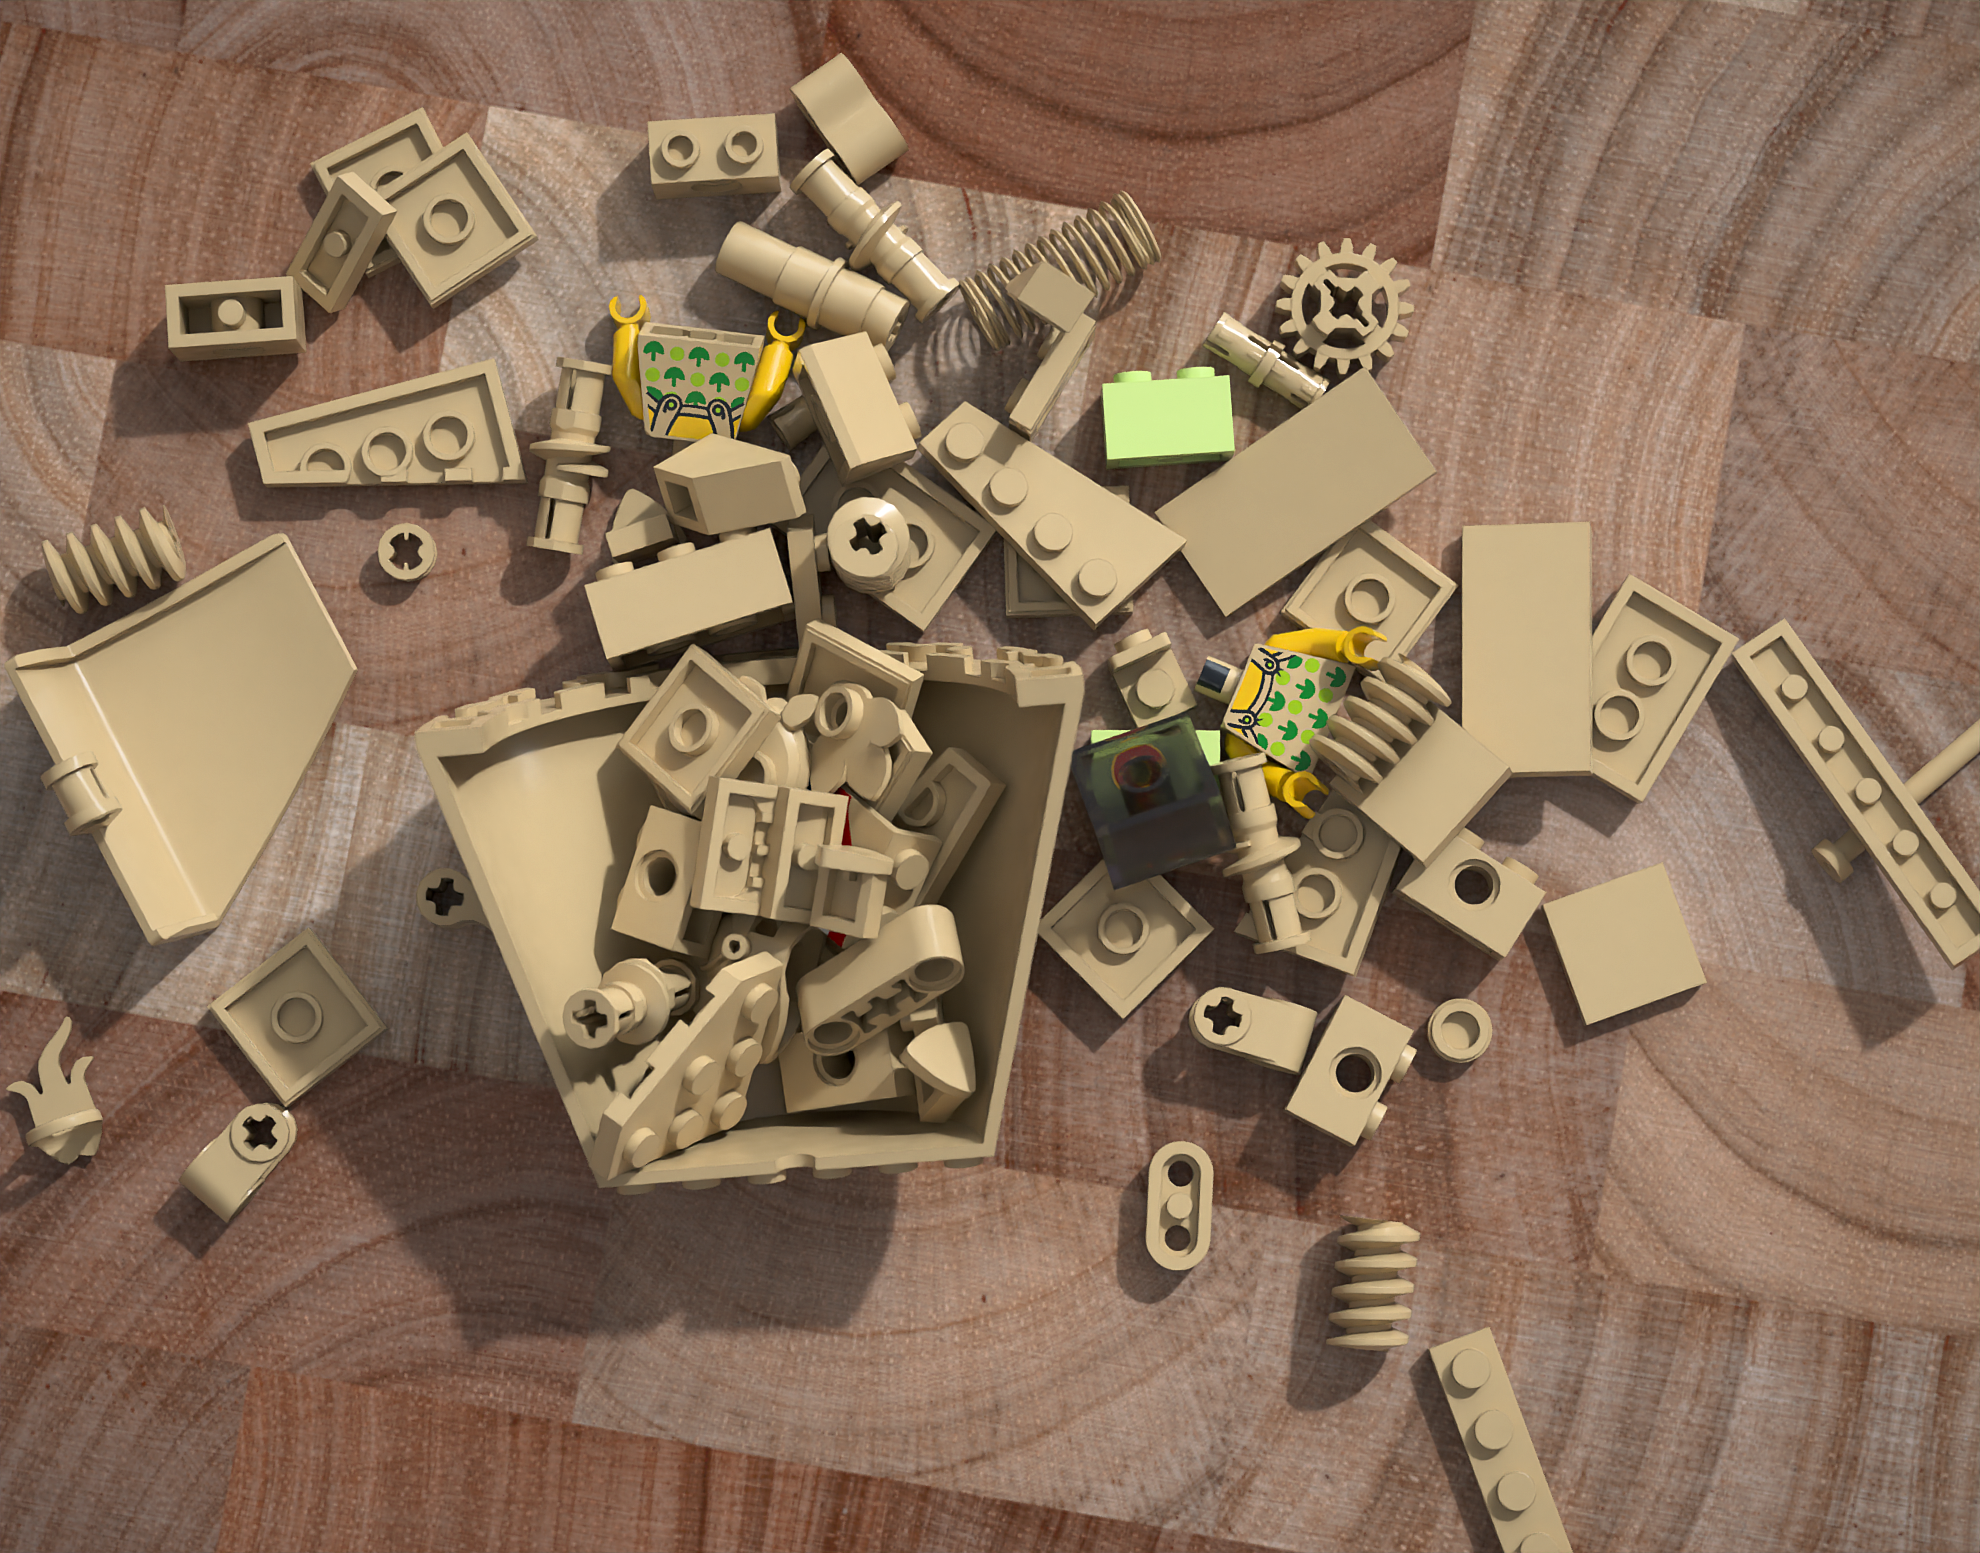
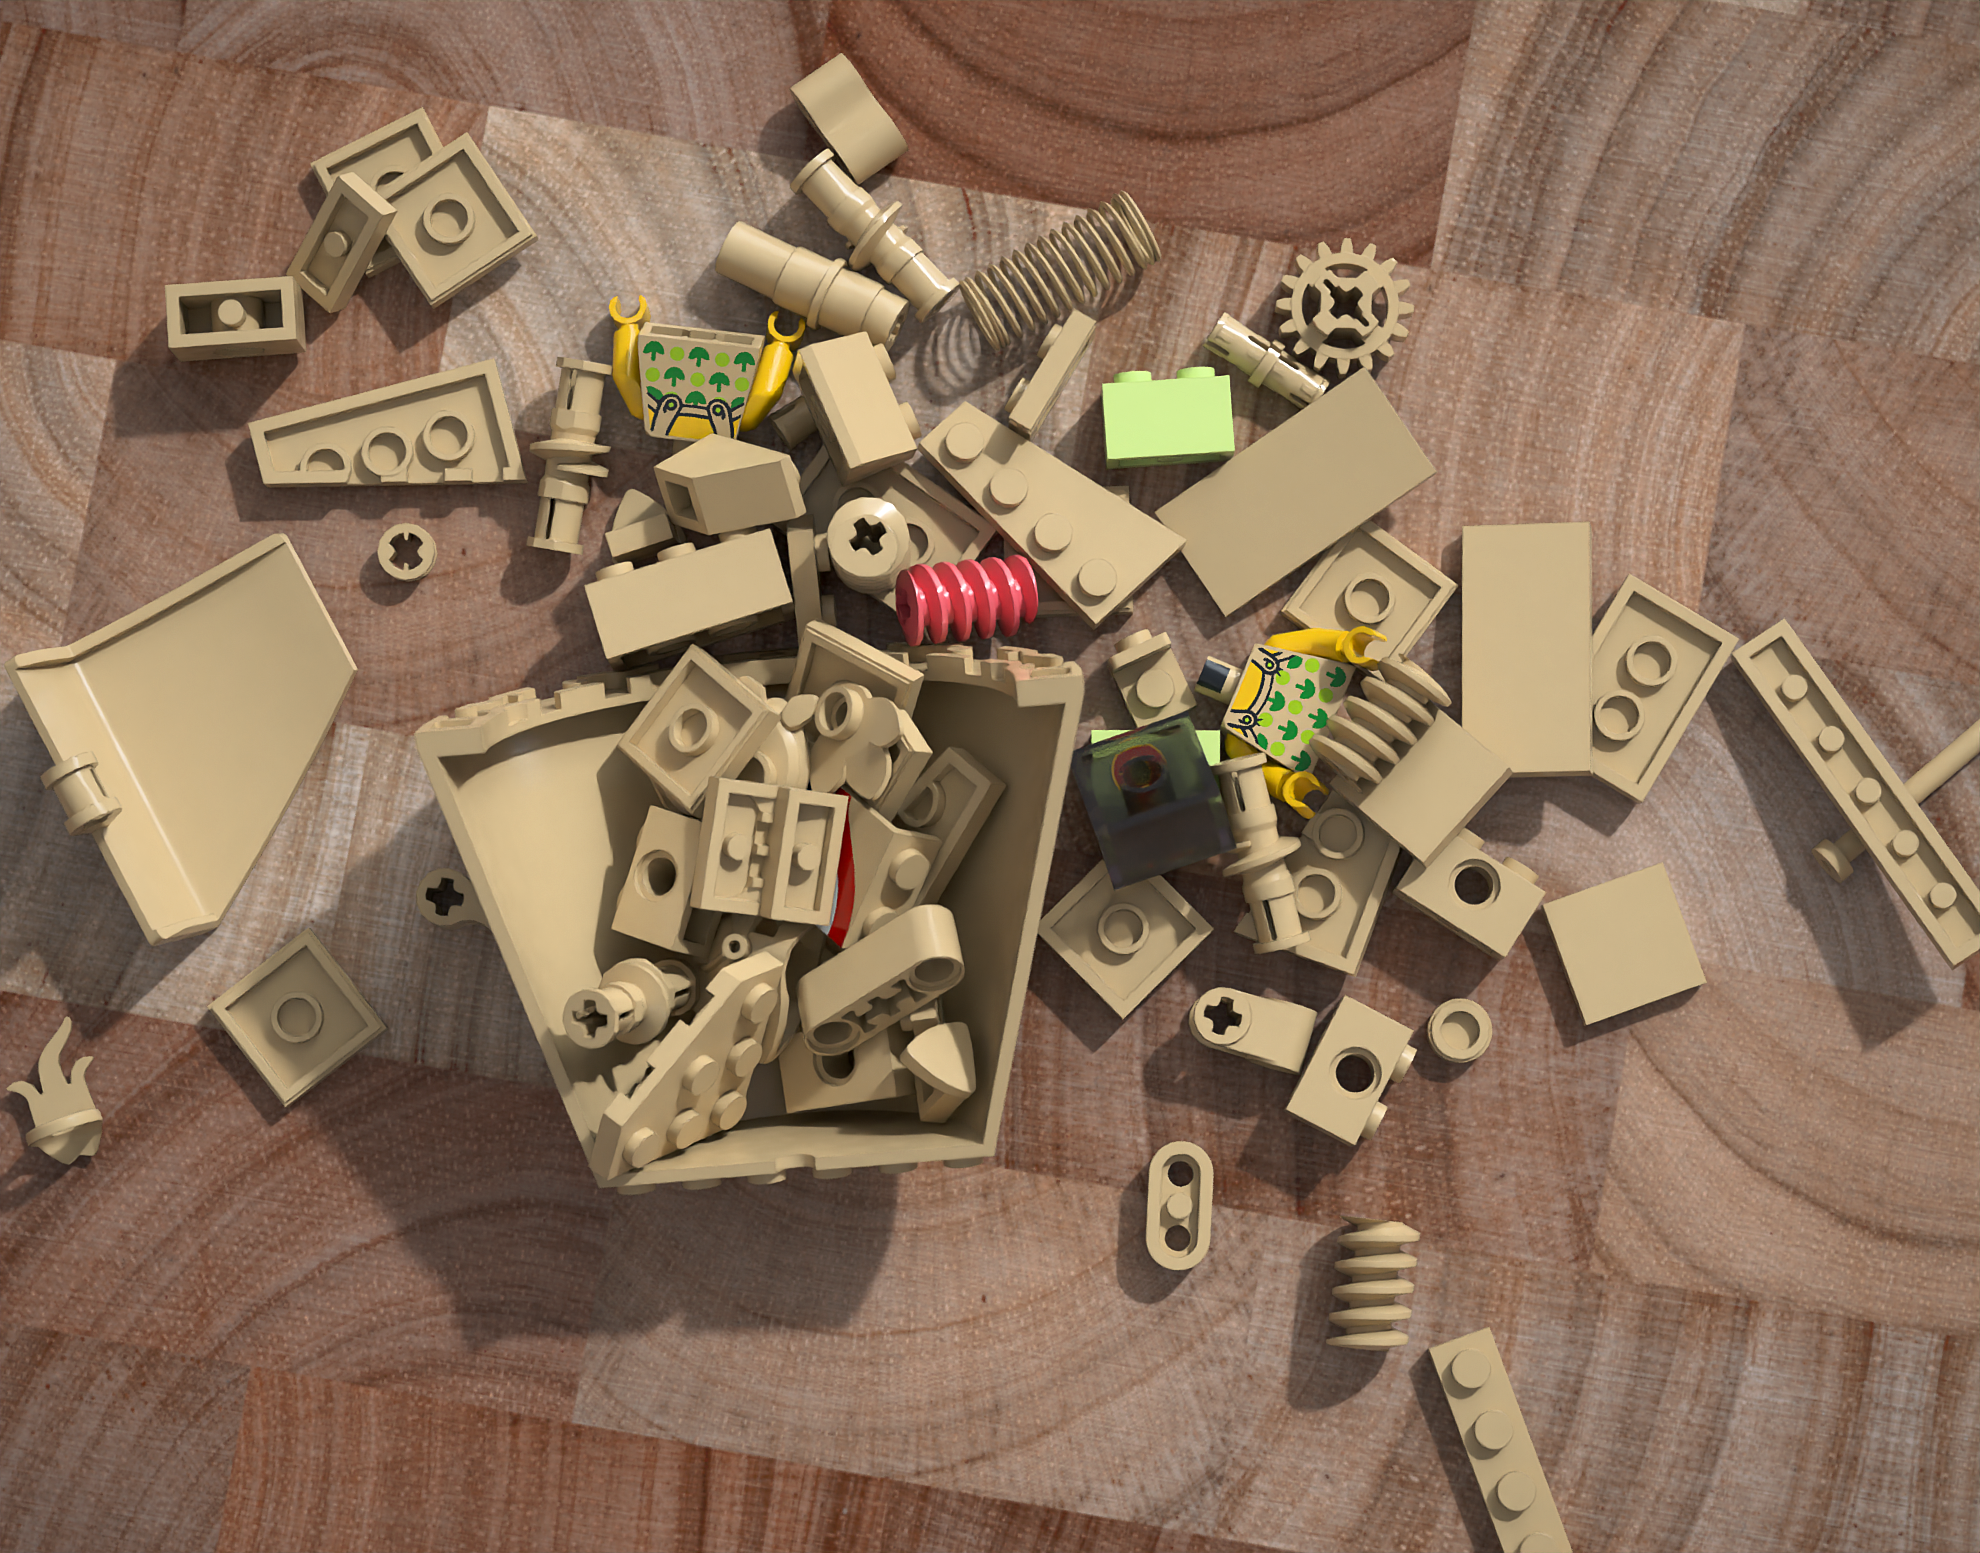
tan piece [42,505,186,614] -> none
tan piece [179,1102,298,1224] -> none
tan brick [647,113,781,200] -> none
tan tile [809,845,894,938] -> none
tan slope [1005,261,1095,333] -> none
none -> coral piece [895,555,1038,647]

